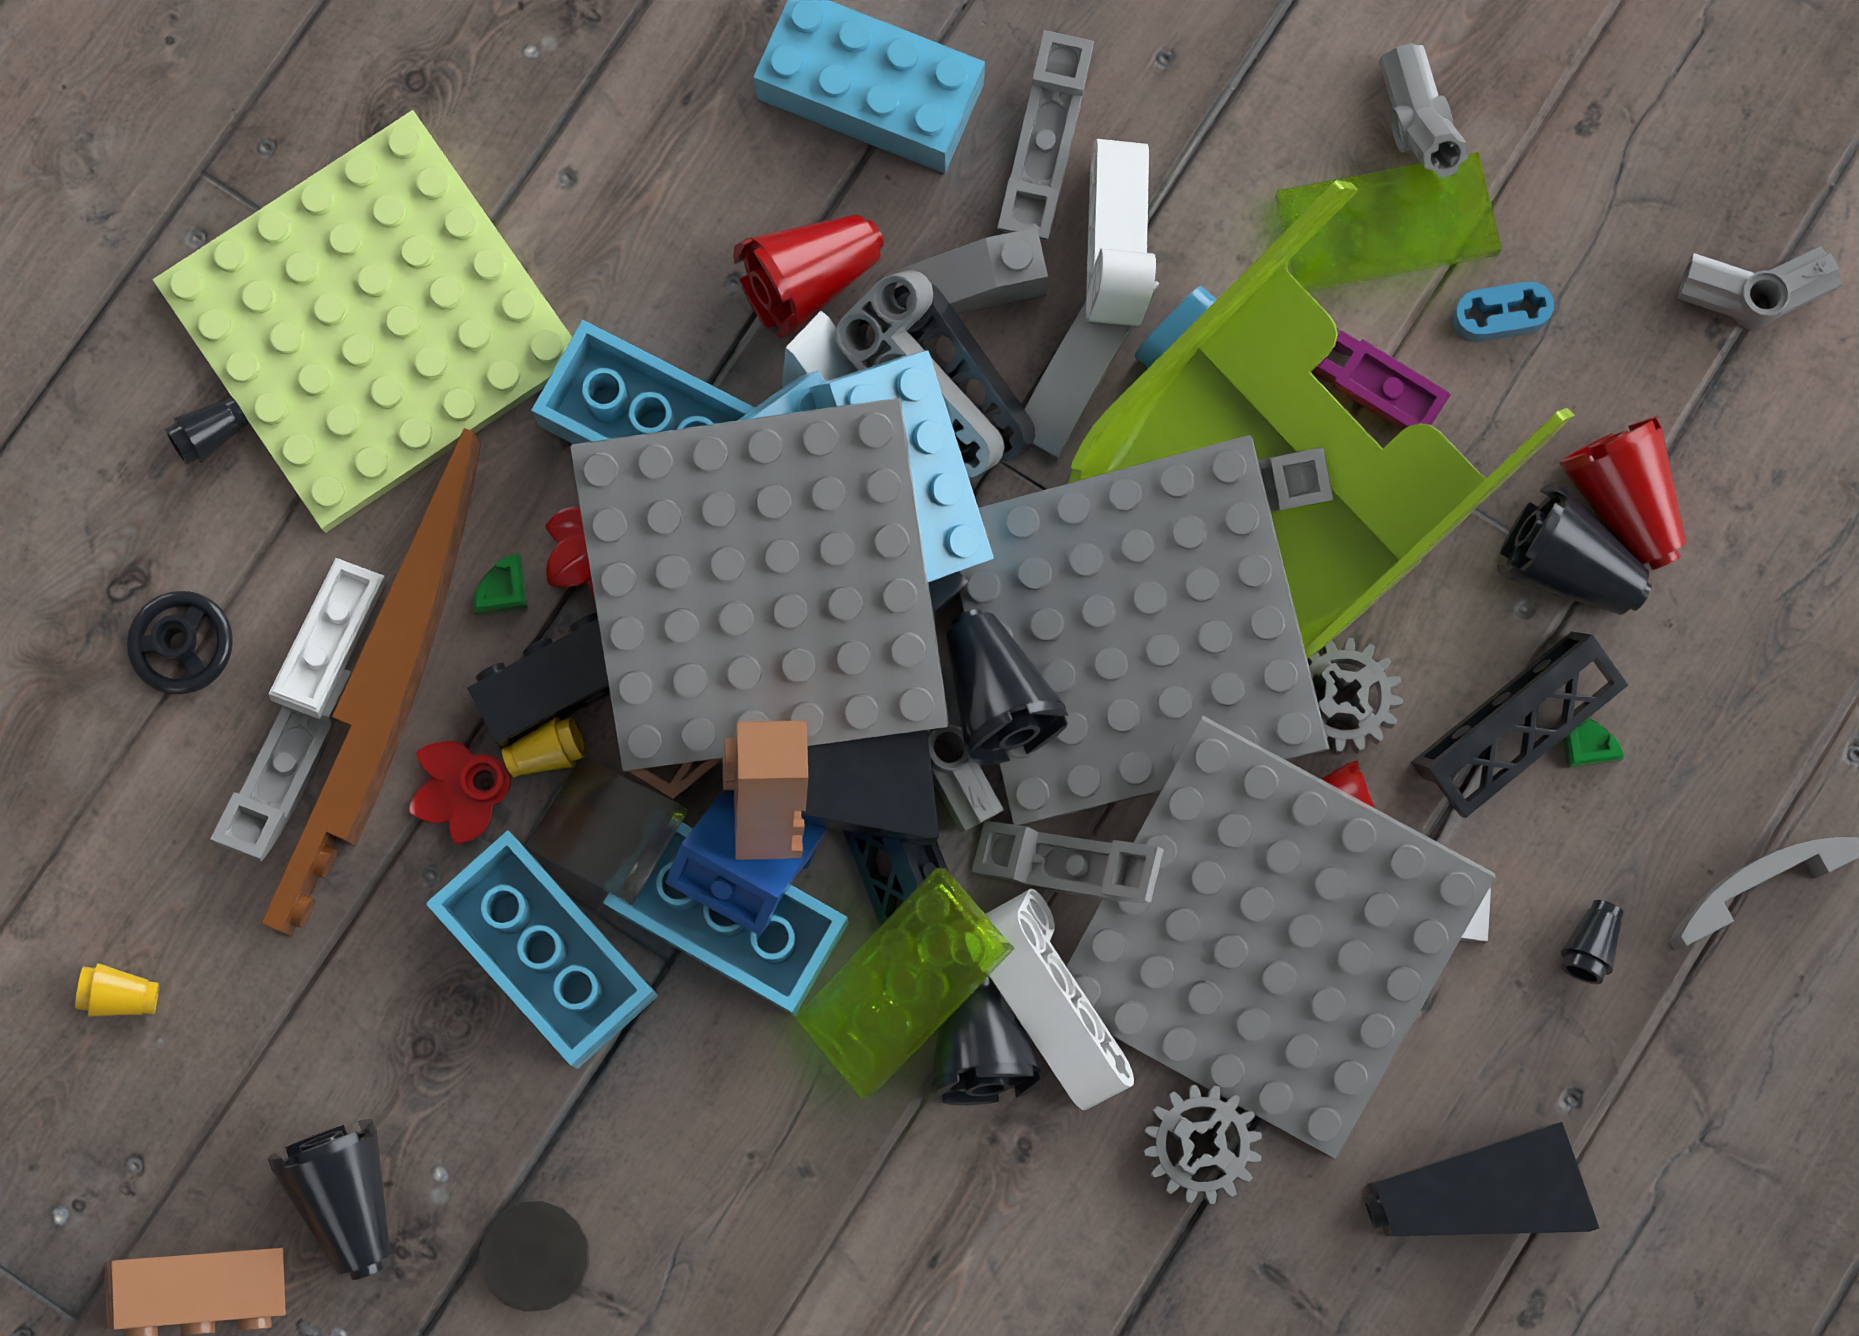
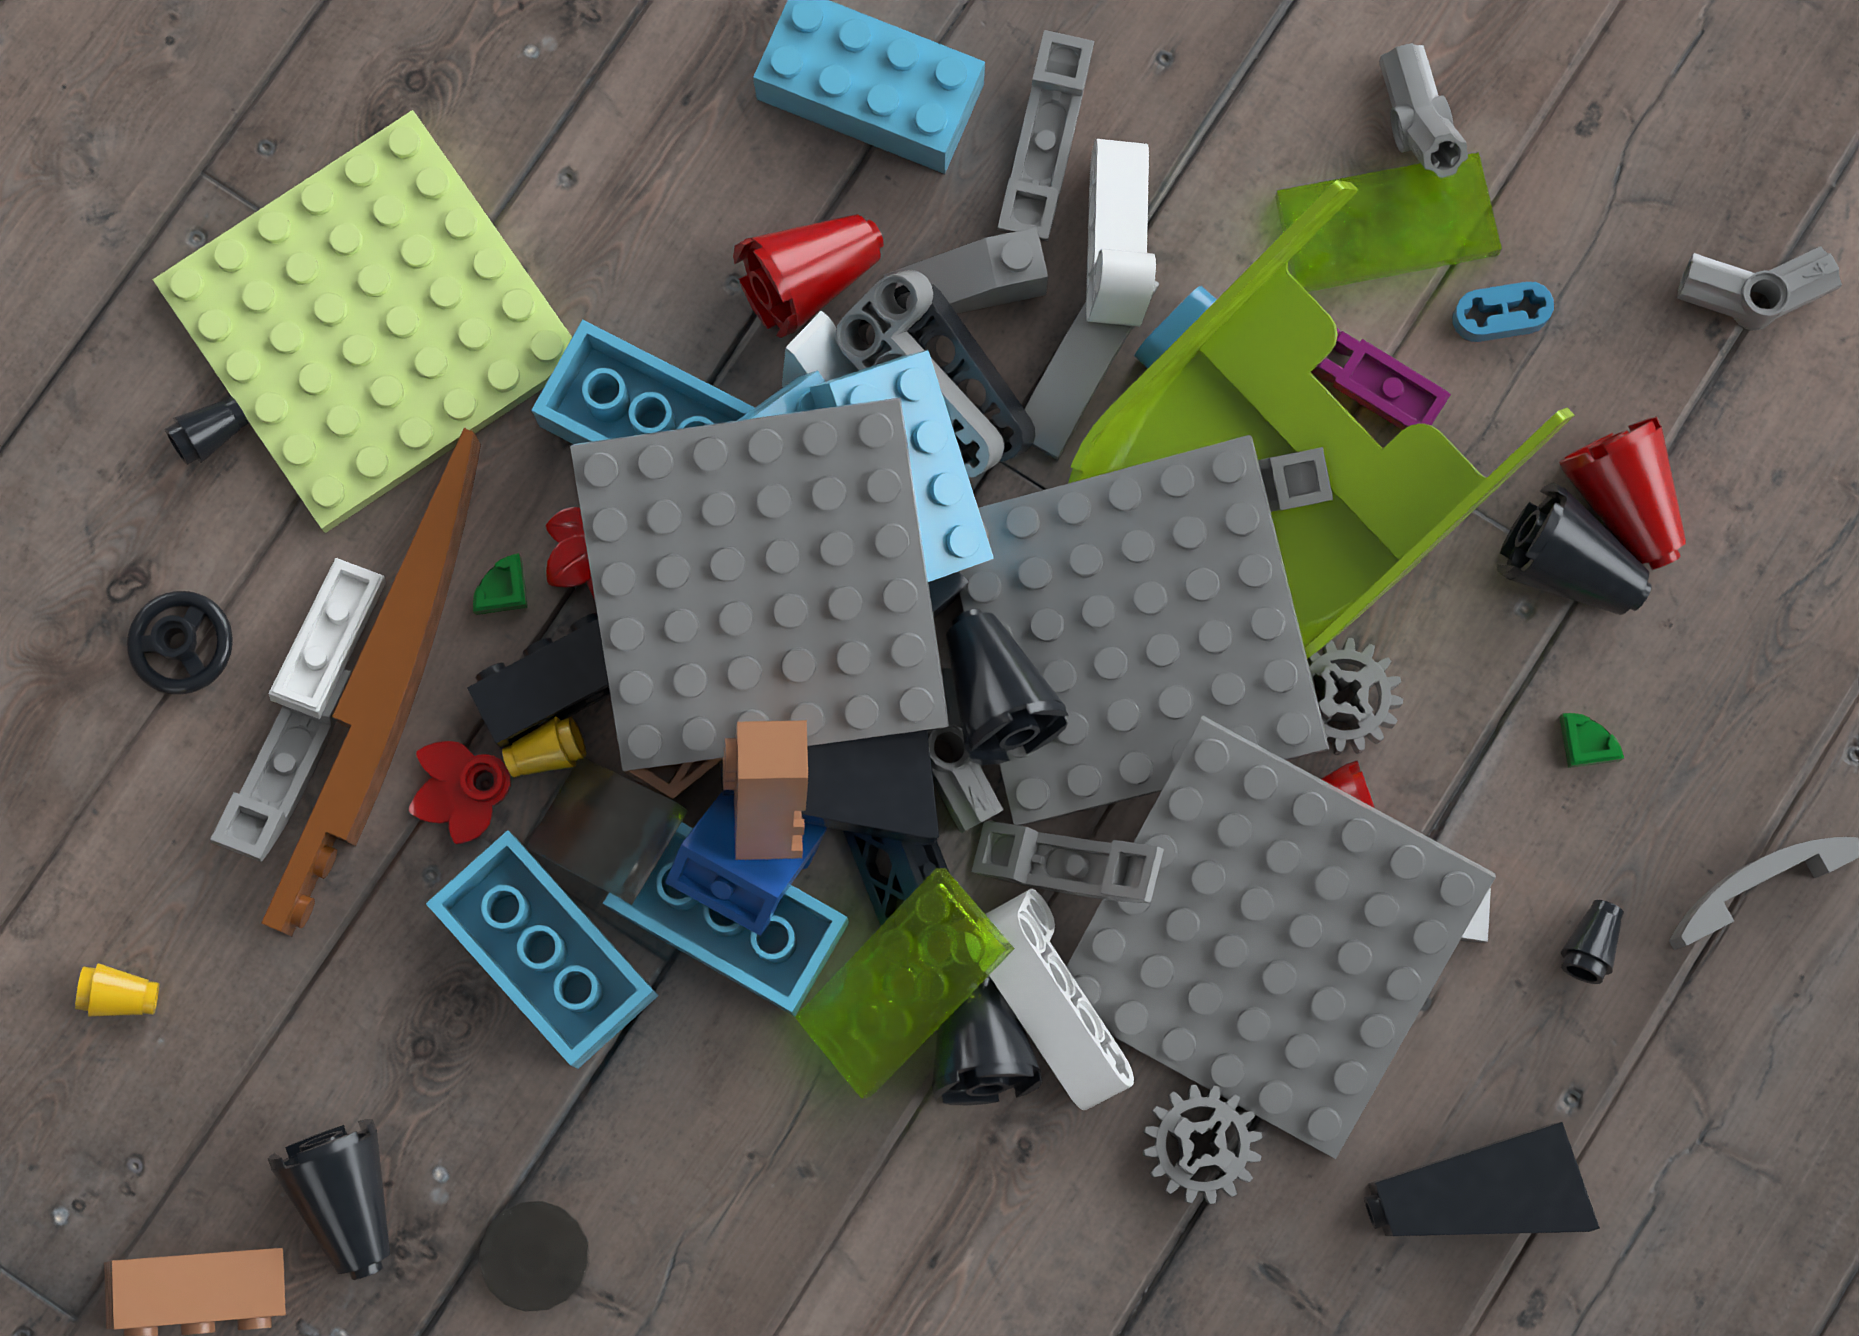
black fence [1411,631,1628,818] -> none

